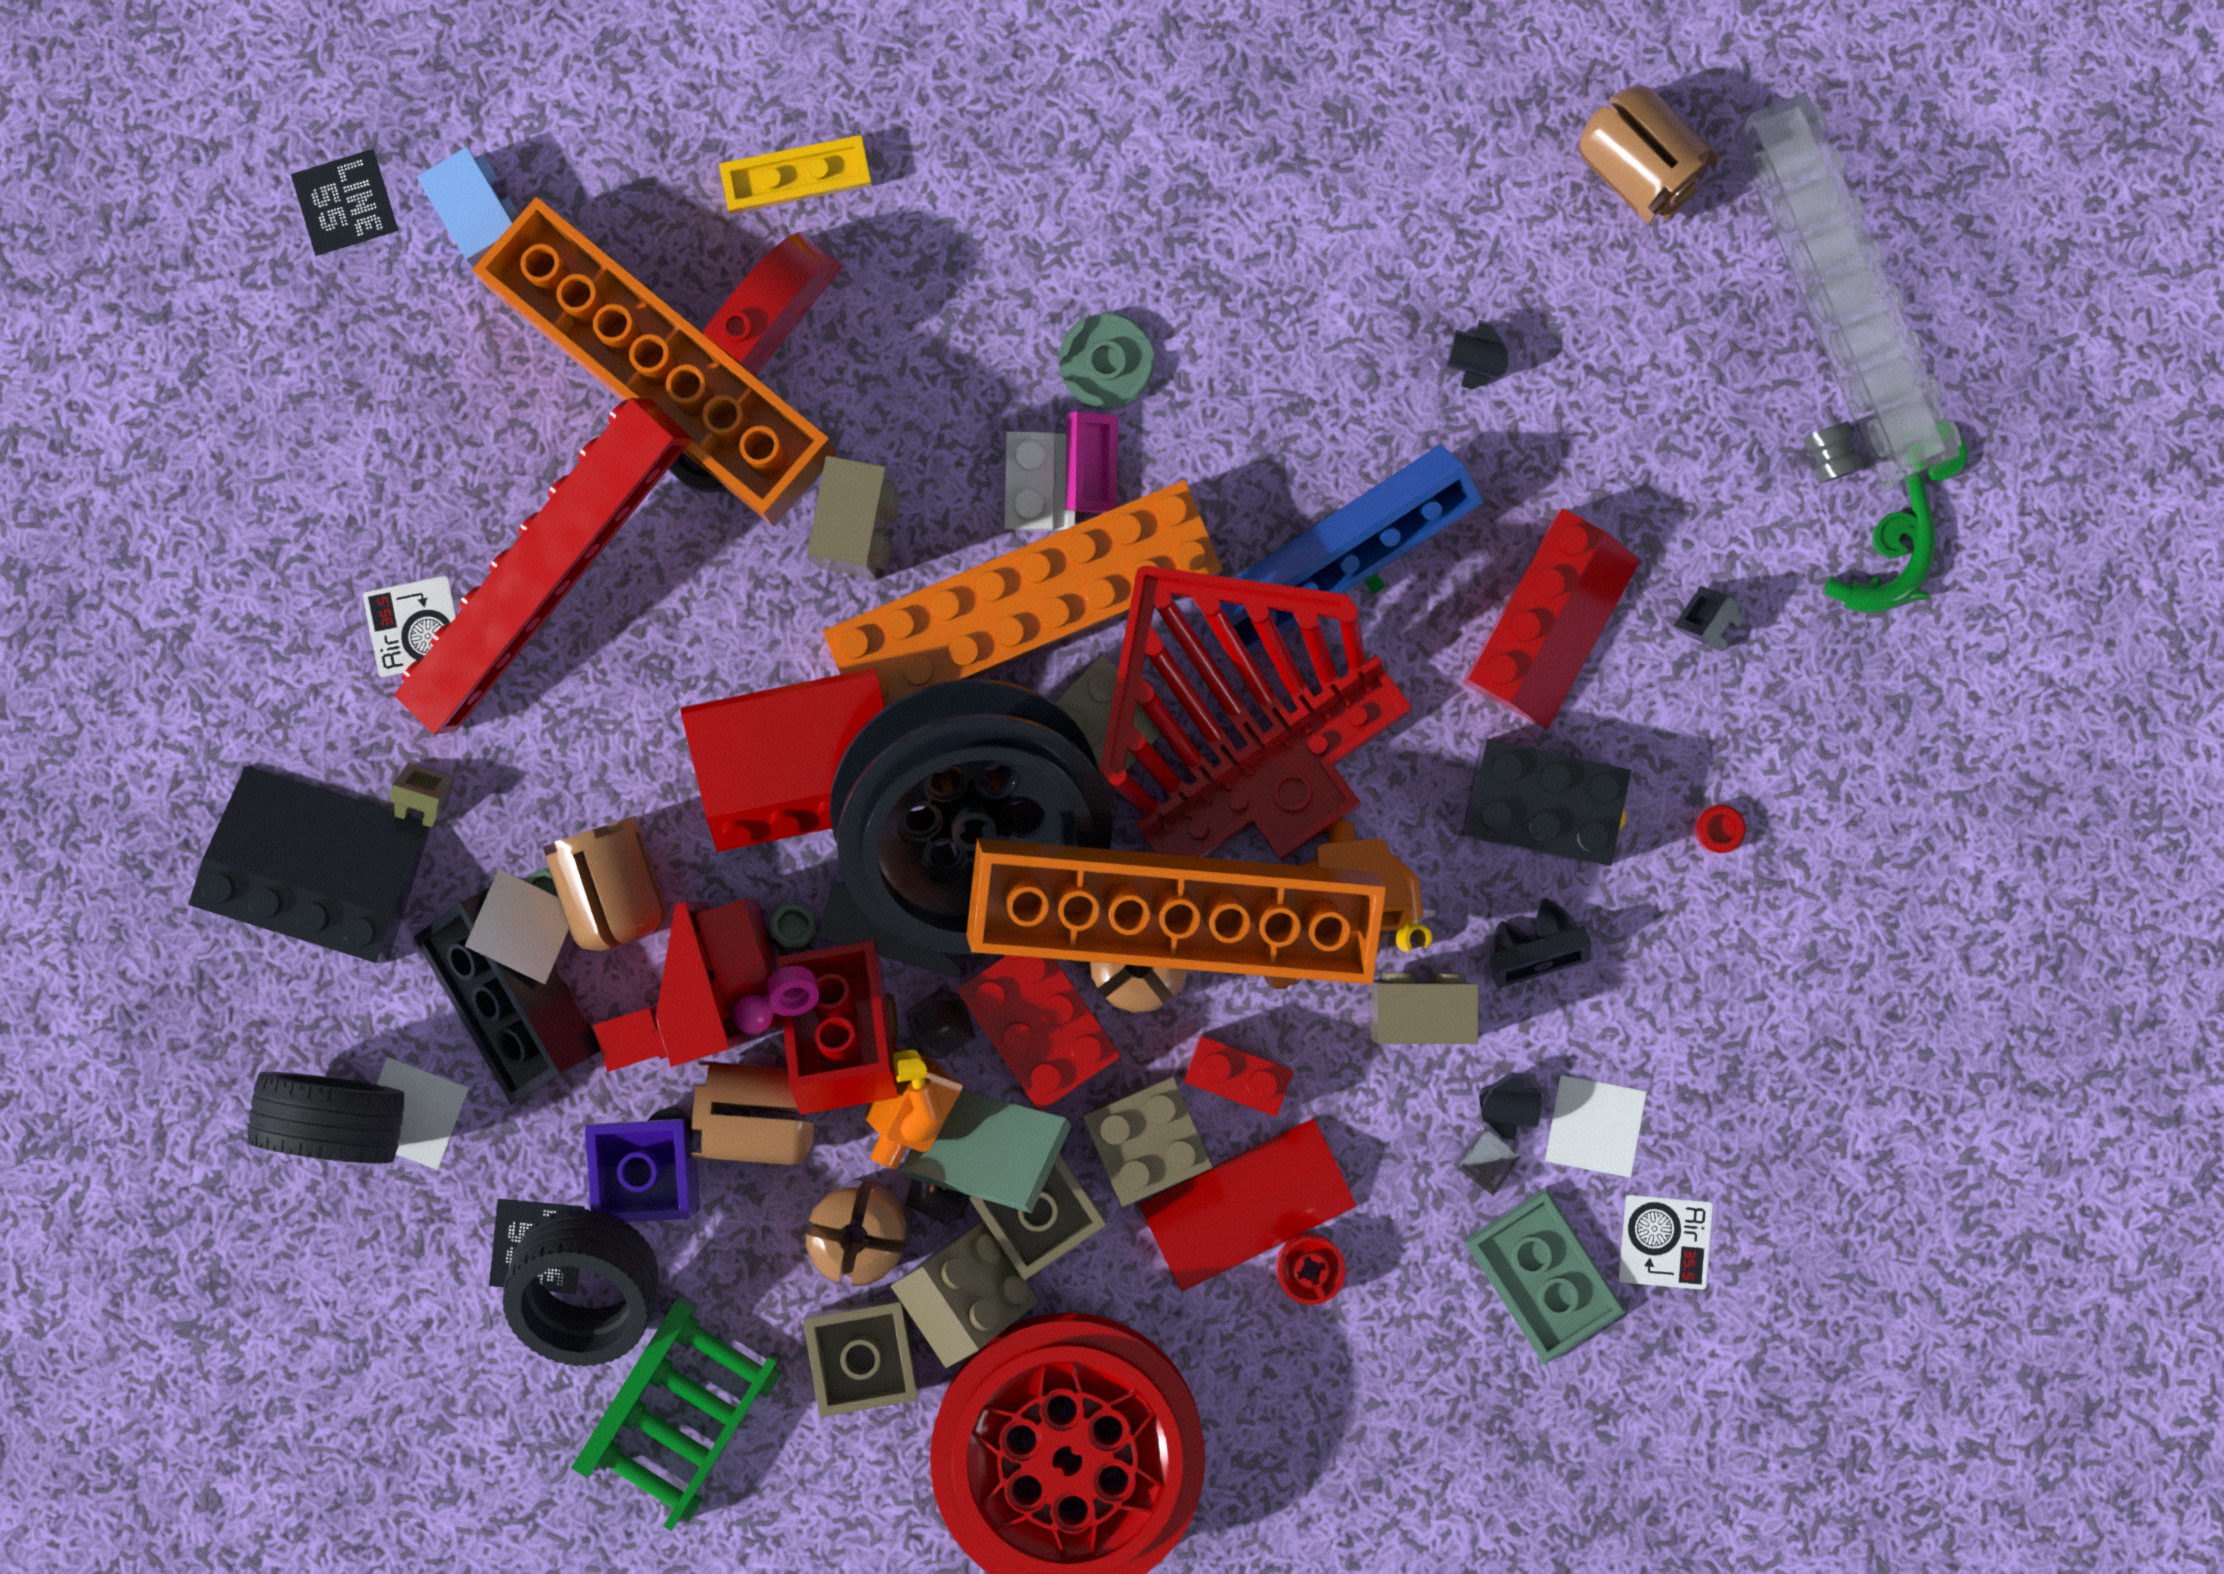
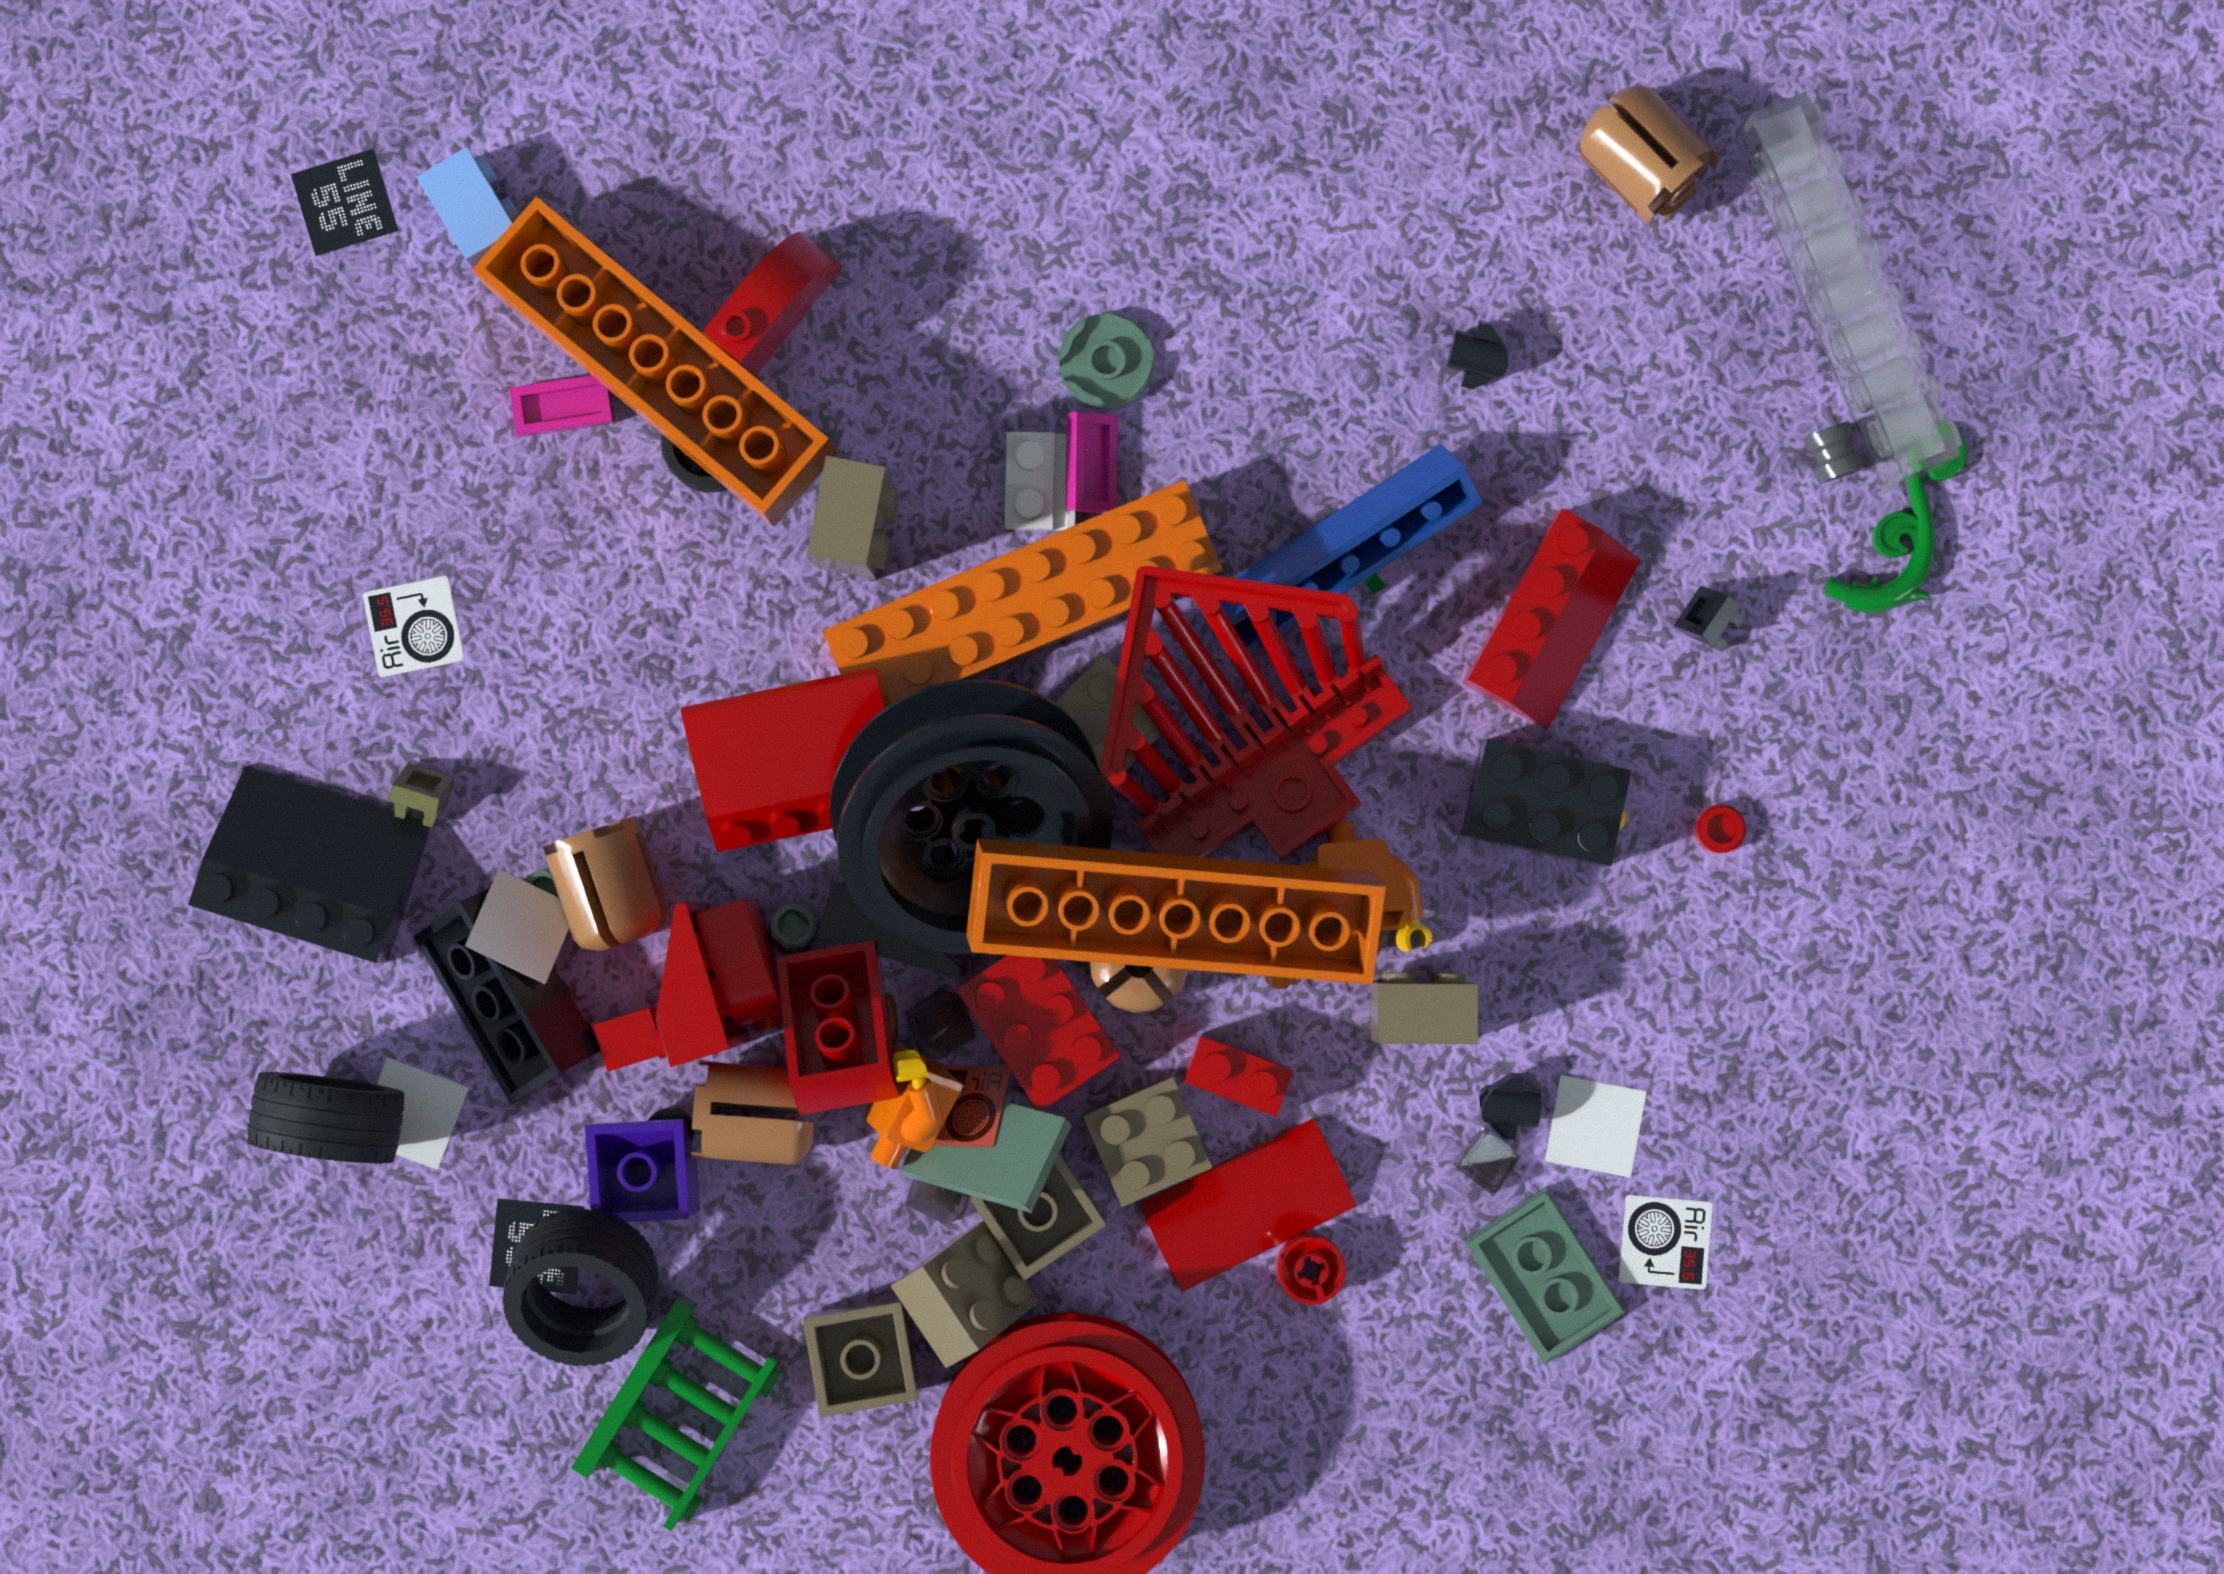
red brick [394,398,693,735] -> none
yellow plate [719,135,872,215] -> none
dark pink plate [732,966,819,1034] -> none
medium nougat cylinder [806,1180,910,1286] -> none
black tile [1490,898,1591,989] -> none
none -> dark pink tile [509,375,615,438]
none -> clear red sticker [932,1065,1011,1147]

